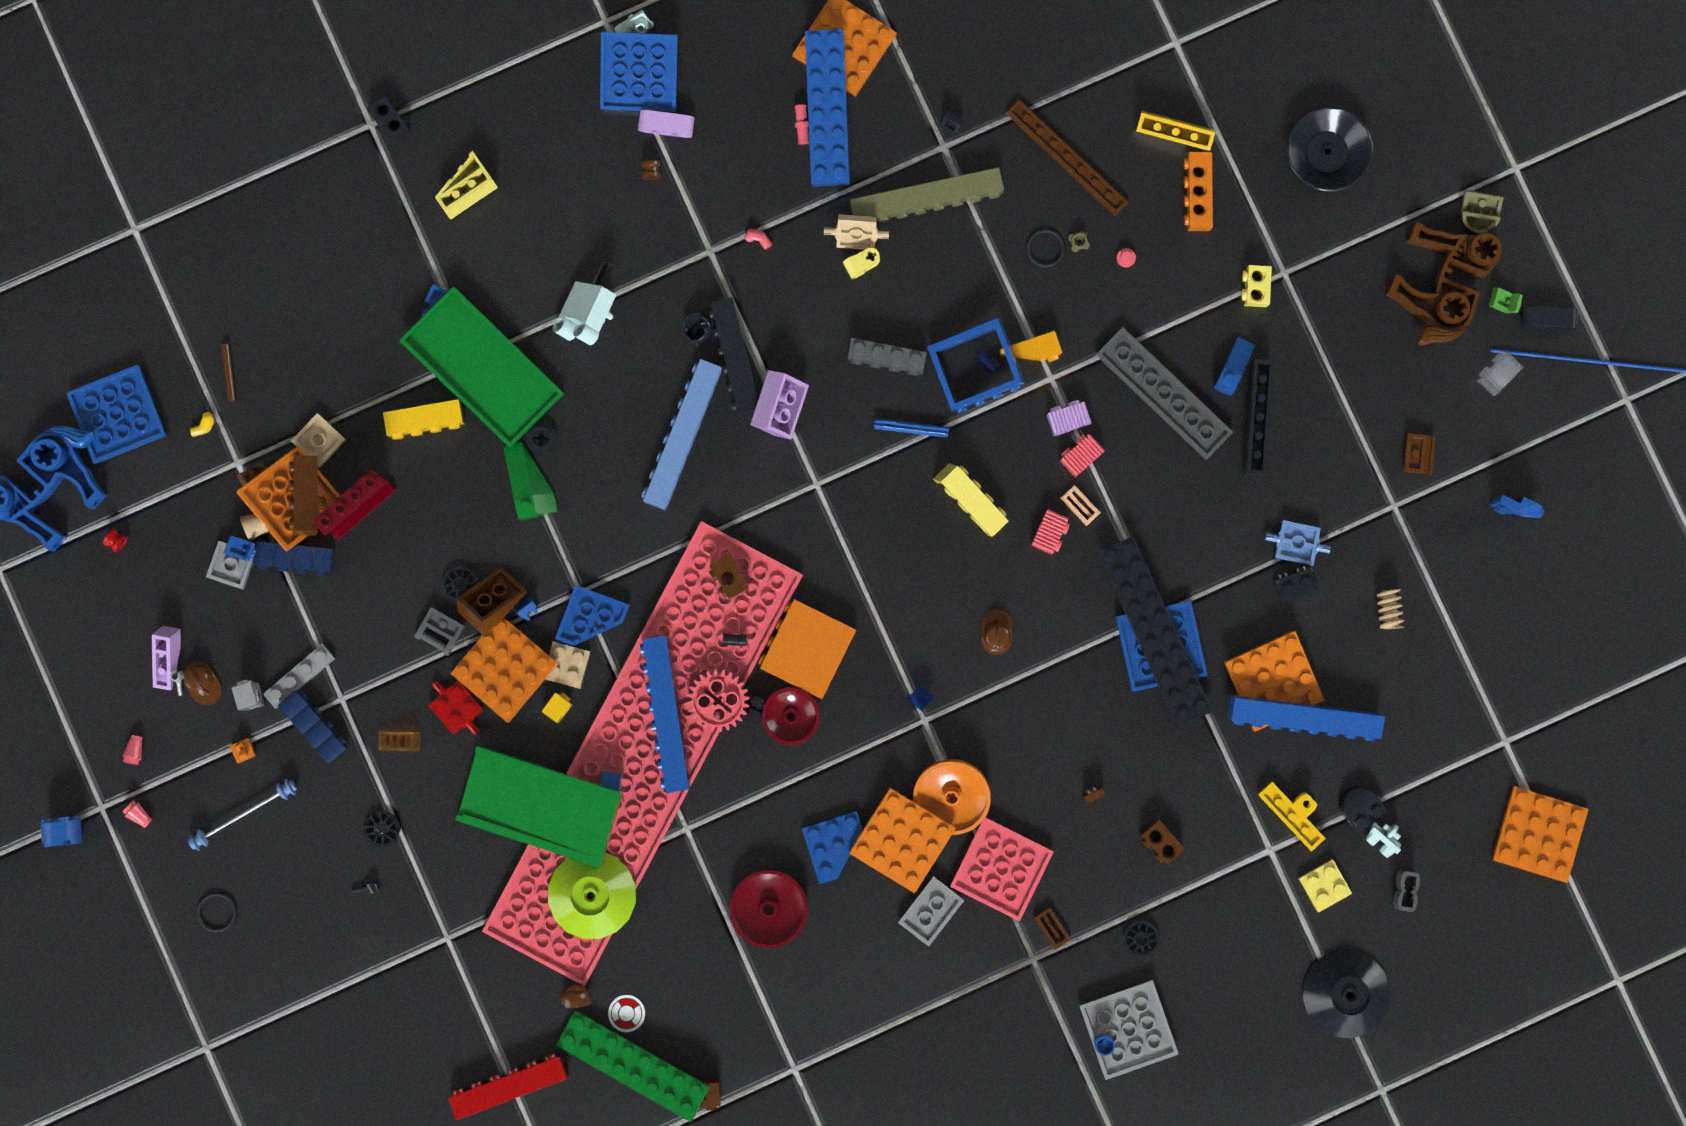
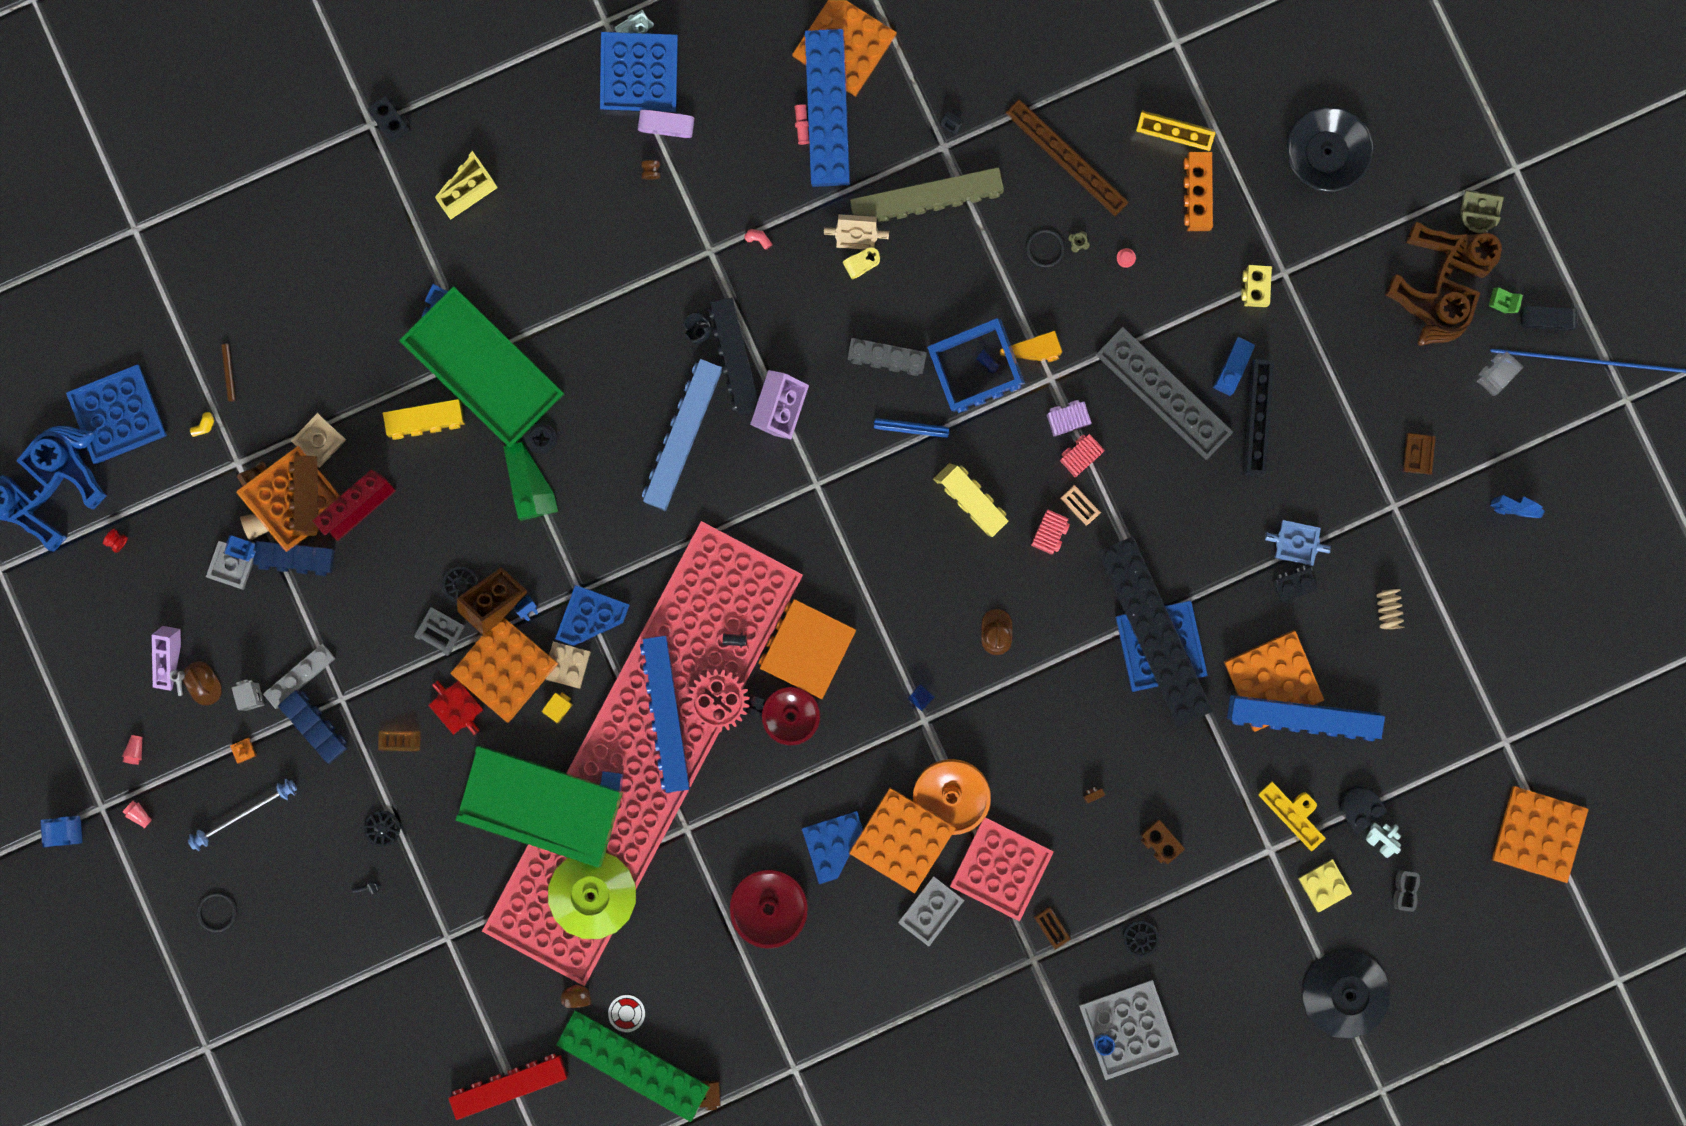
light aqua piece [553,262,616,345] -> none
reddish brown brick [709,554,749,600] -> none

